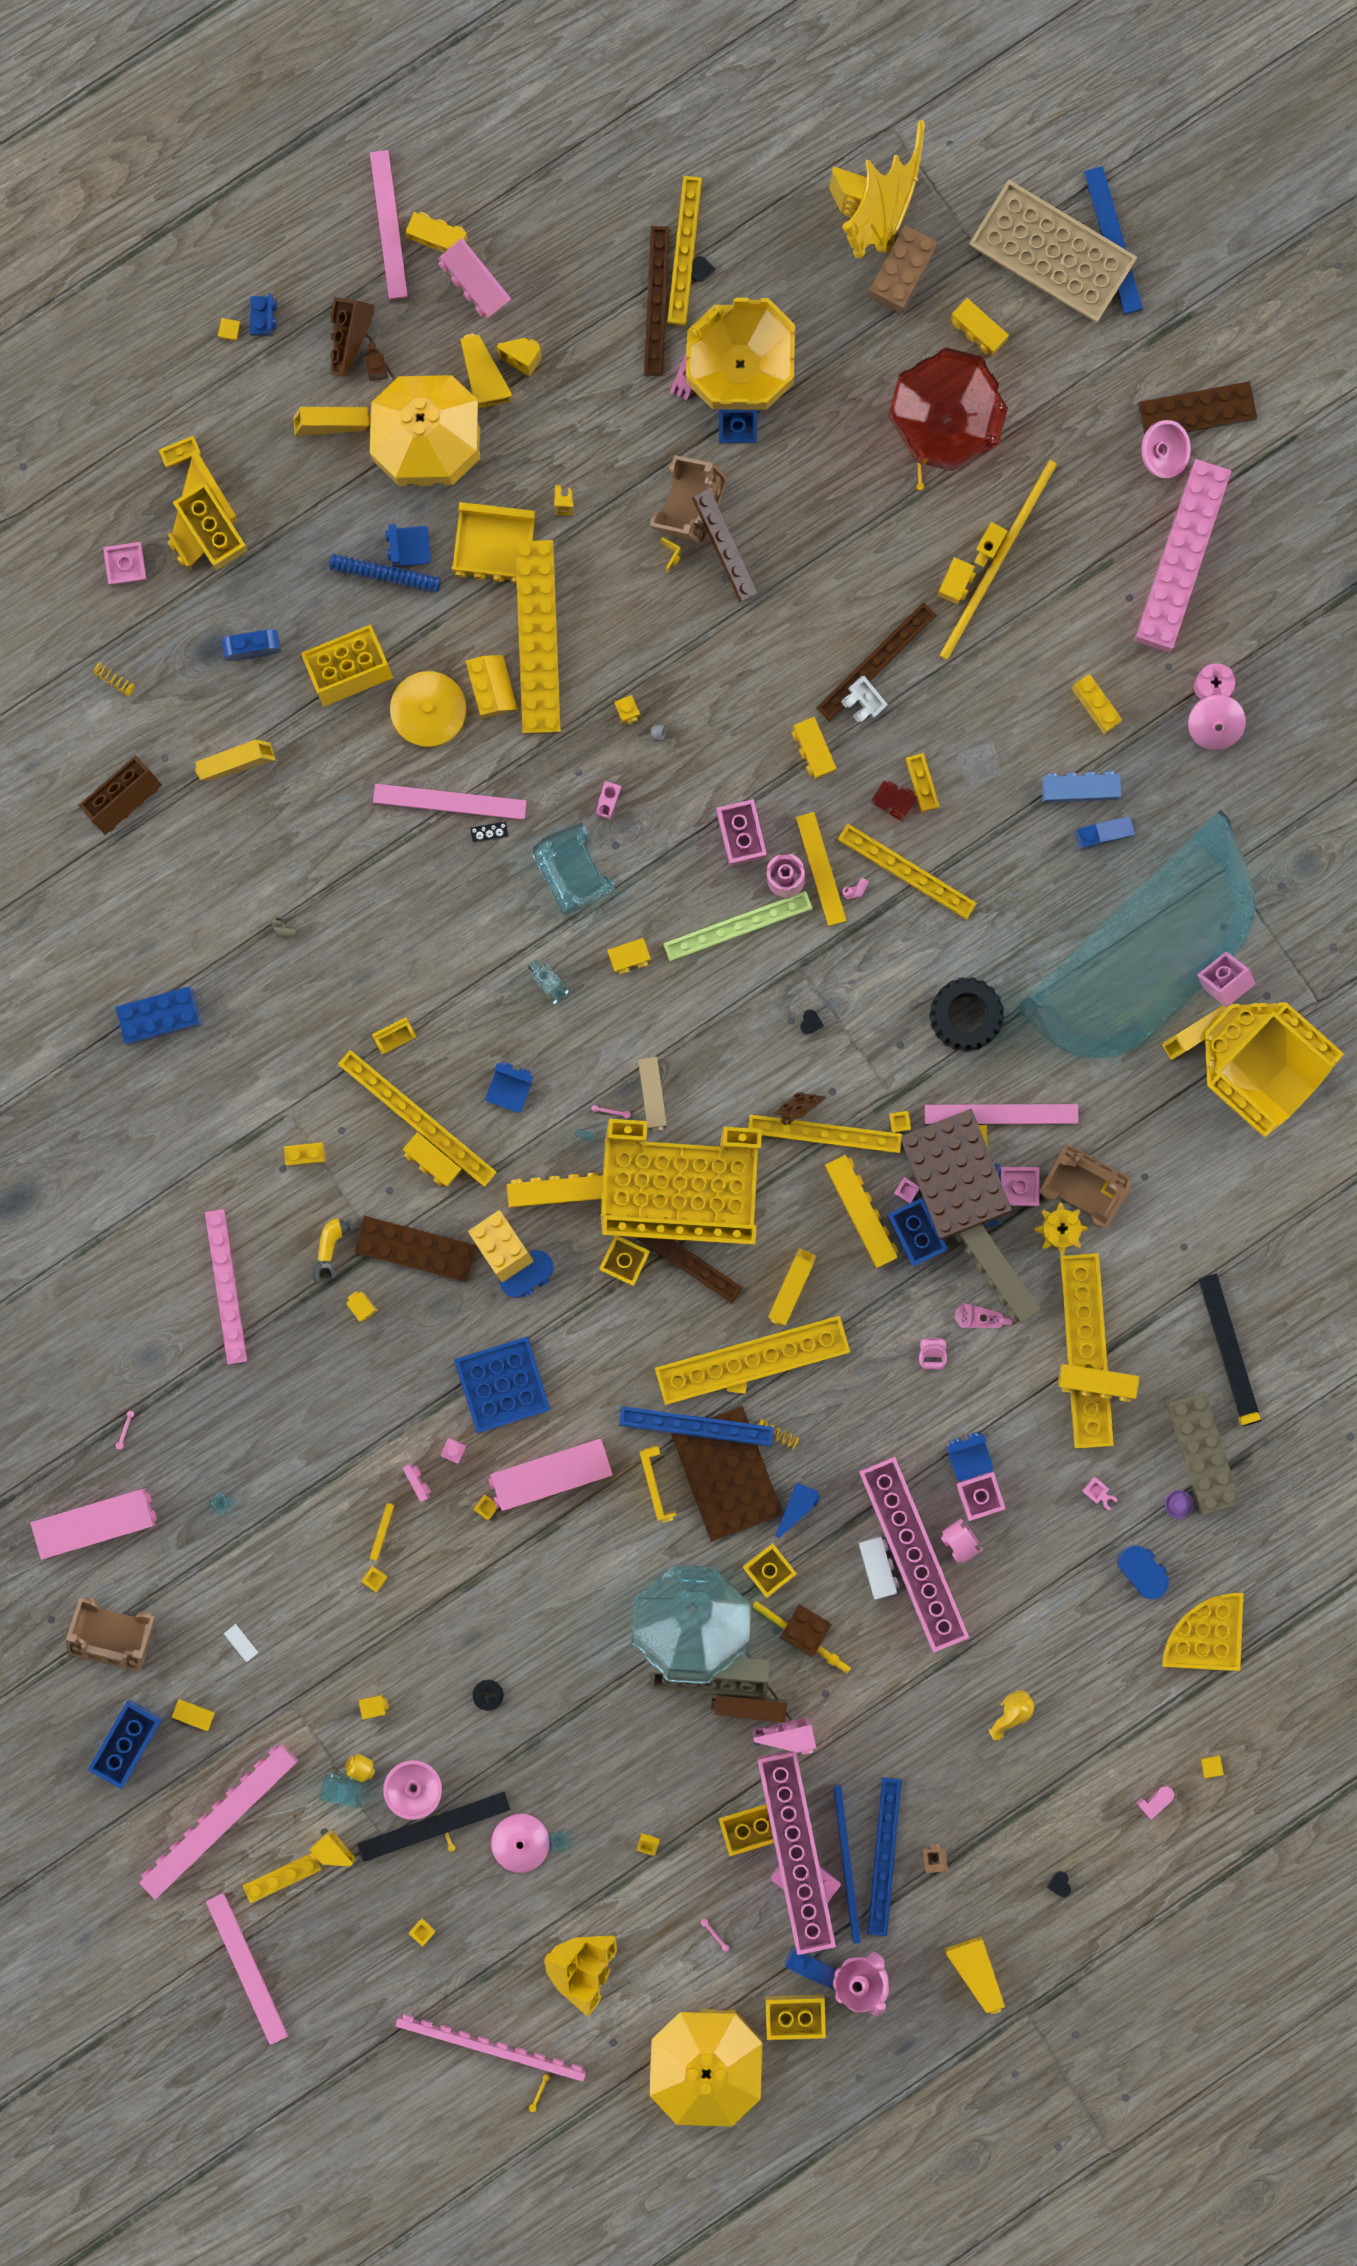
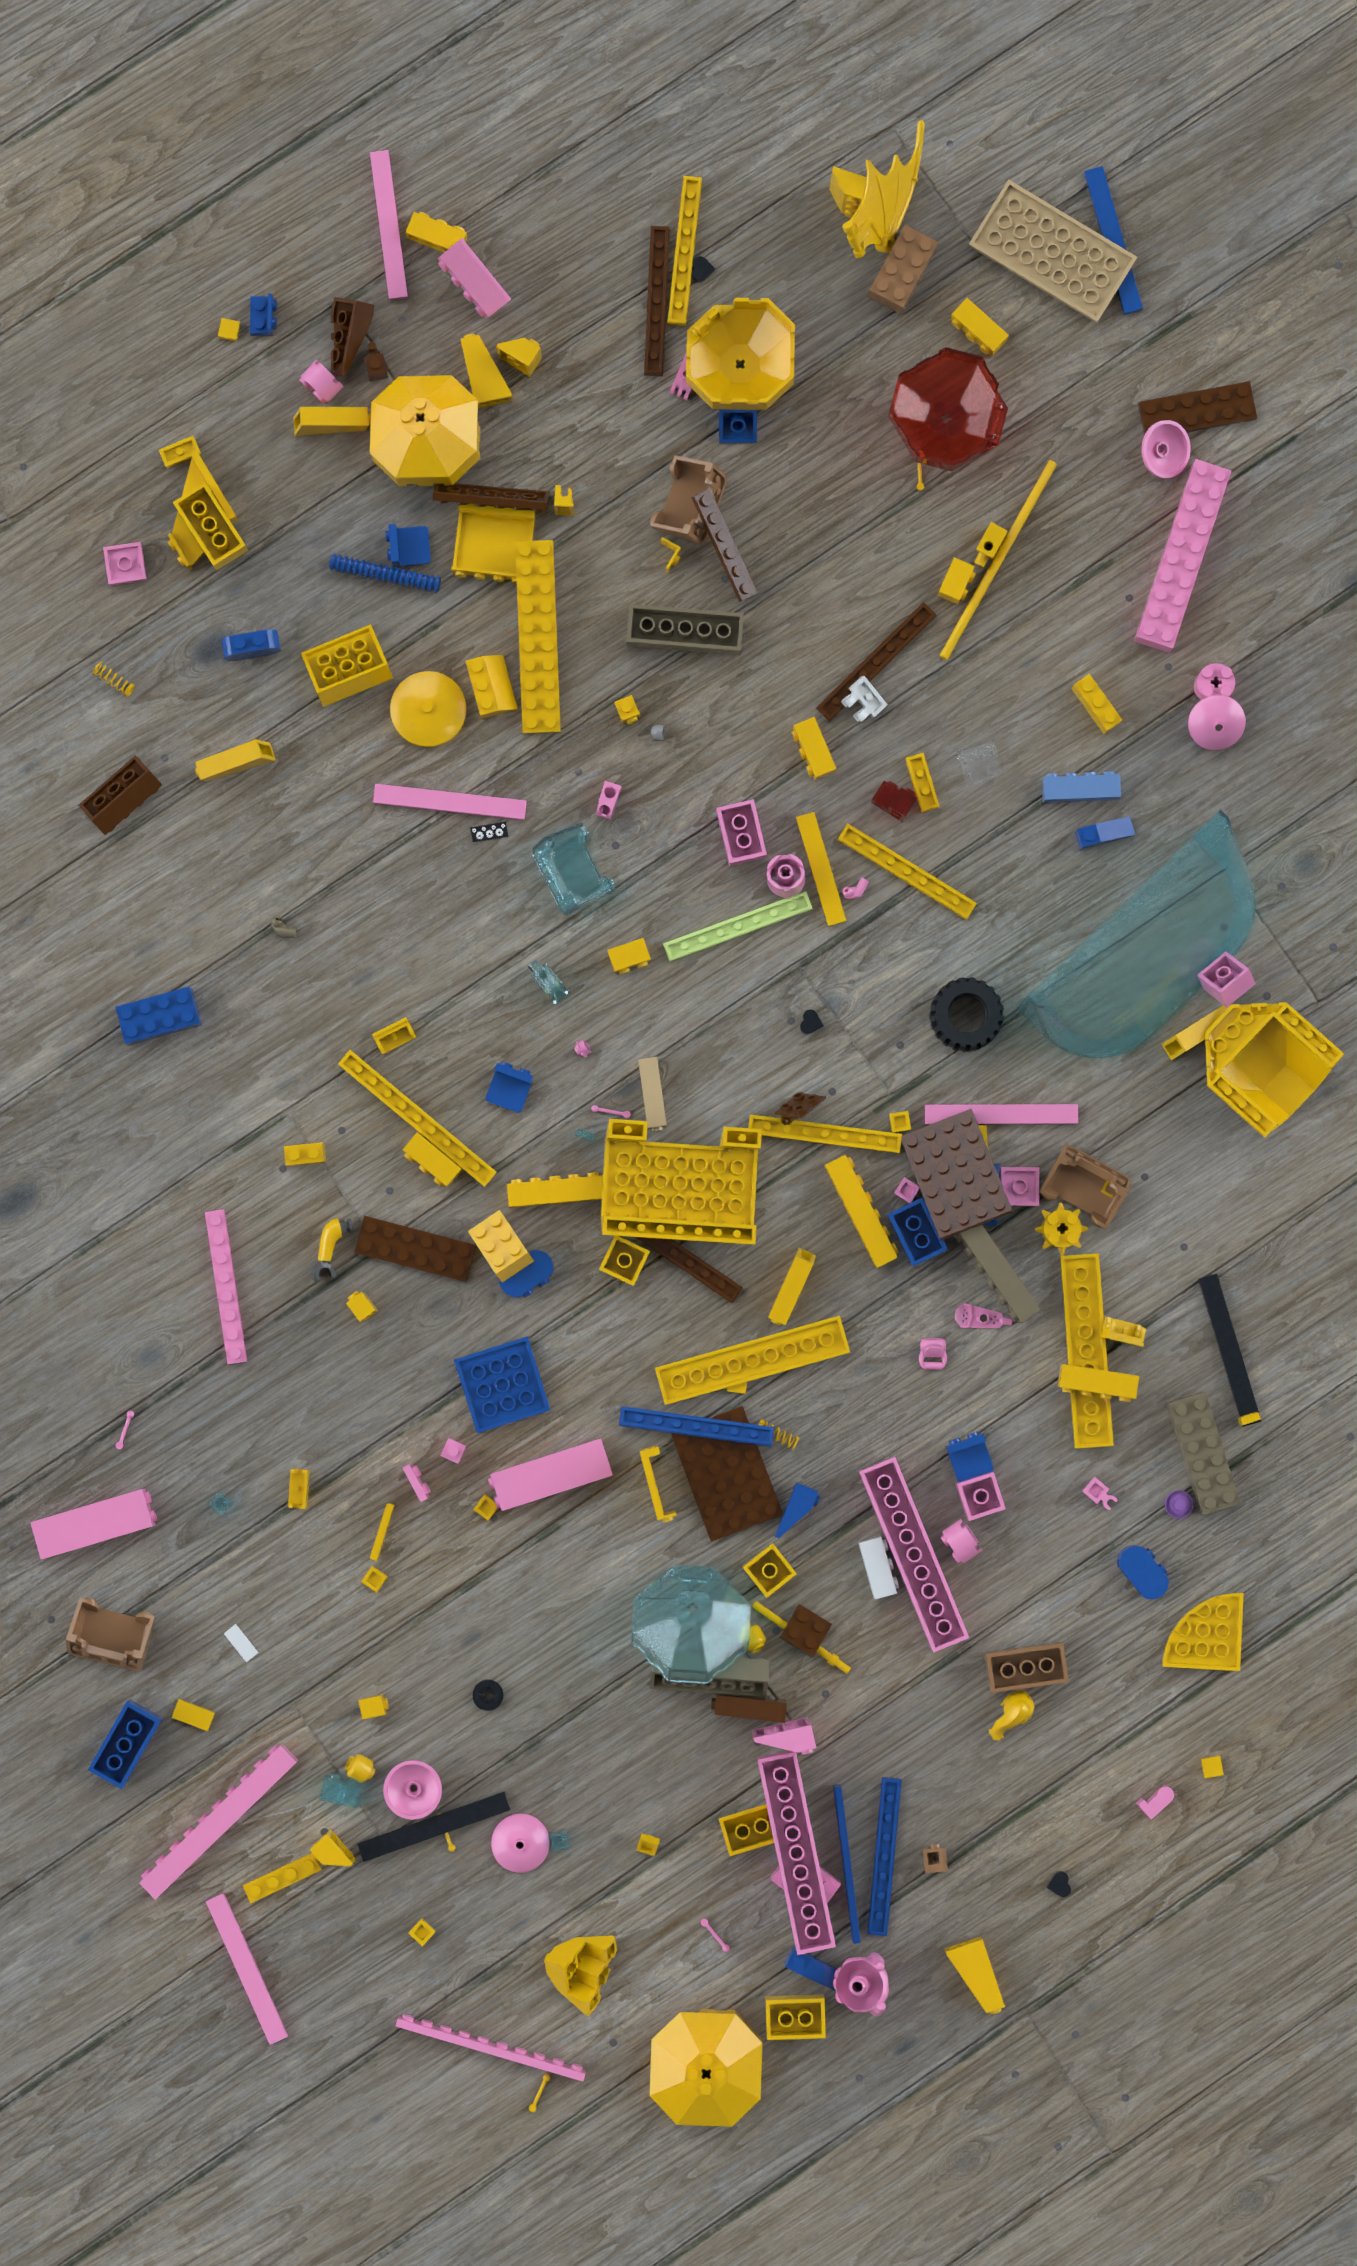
none -> yellow hinge [288,1468,310,1509]
none -> bright pink brick [300,360,344,404]
none -> reddish brown plate [433,483,550,512]
none -> bright pink plate [574,1040,591,1058]
none -> dark tan brick [627,604,744,656]
none -> yellow head [738,1623,766,1654]
none -> medium nougat brick [984,1641,1069,1693]
none -> yellow hinge [1101,1317,1146,1347]

